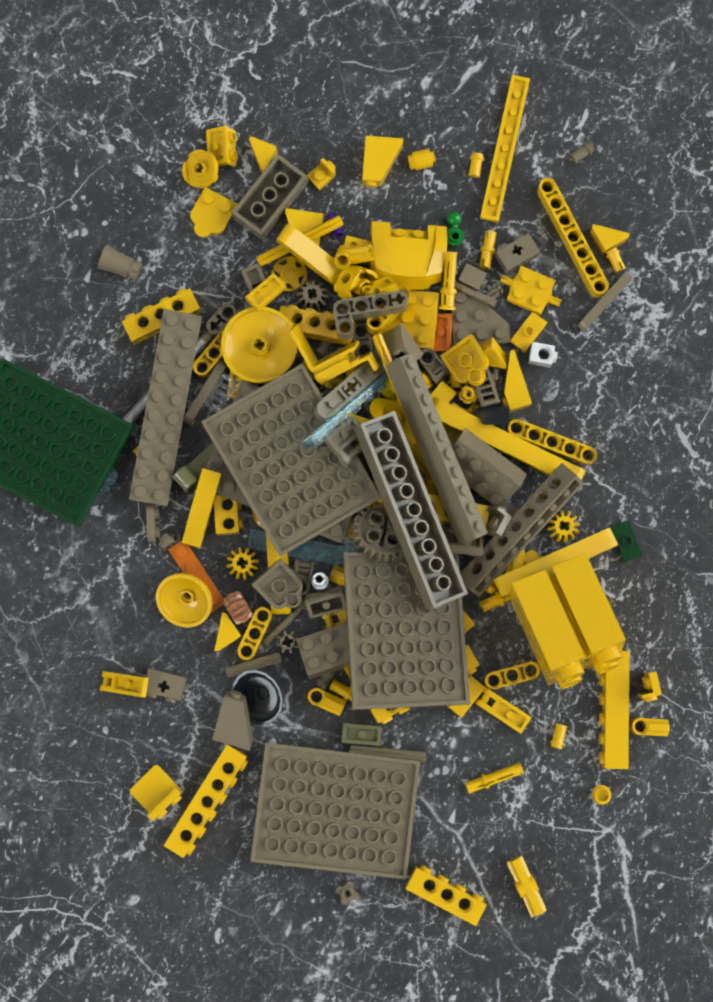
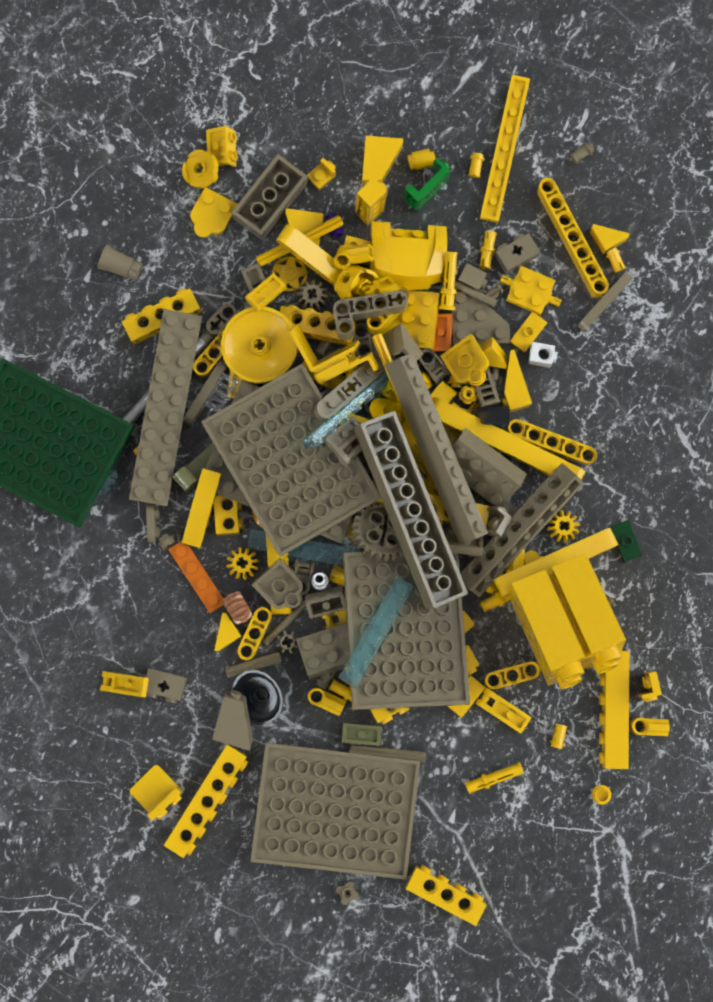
yellow dish [156,573,213,628] -> none
yellow slope [249,137,278,173] -> none
green plate [447,211,464,247] -> none
yellow piece [507,855,547,918] -> none
none -> clear light blue plate [338,576,414,688]
none -> yellow brick [355,177,387,226]
none -> green panel [404,158,450,212]

